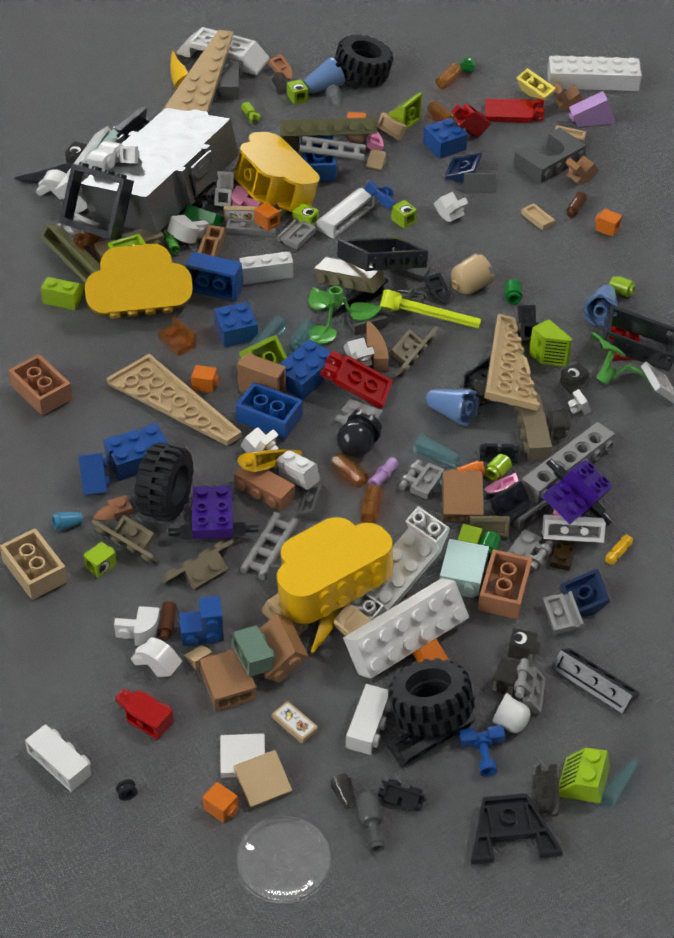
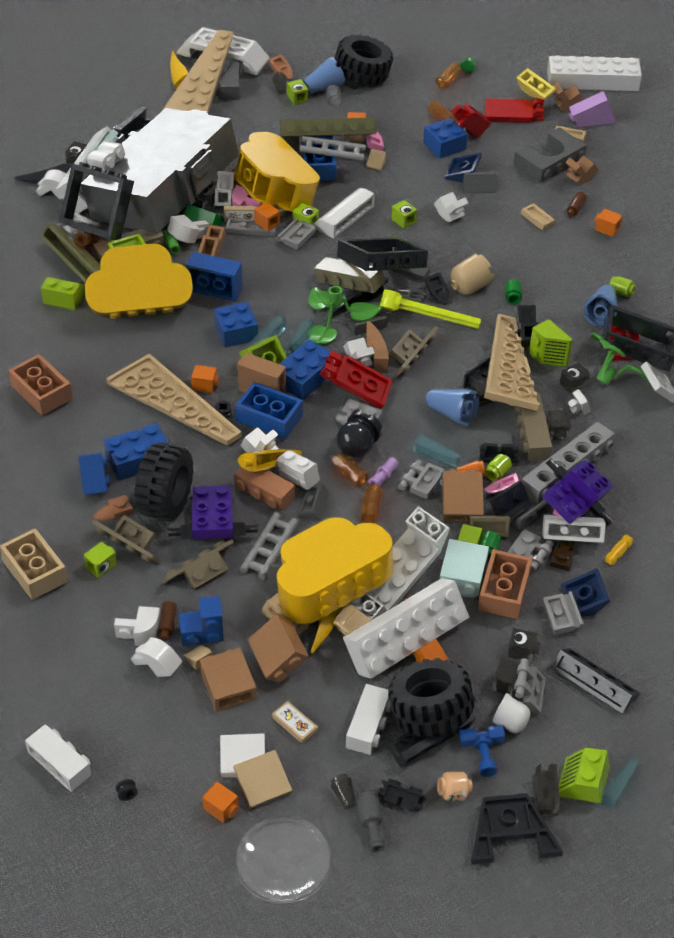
dark azure cone [52,512,83,531] -> none
red hinge [115,689,174,740] -> none
white tile [120,146,140,163] -> none
clear orange bracket [158,316,197,356] -> none
sand green brick [232,625,275,677] -> none
white brick [239,252,293,285] -> none
lime bar [241,102,261,124] -> none
blue bar [363,180,396,210] -> none
tan tile [377,113,407,141] -> none
lime slope [388,92,422,131] -> none
none -> black bush [215,401,232,419]
none -> light nougat head [438,772,472,801]

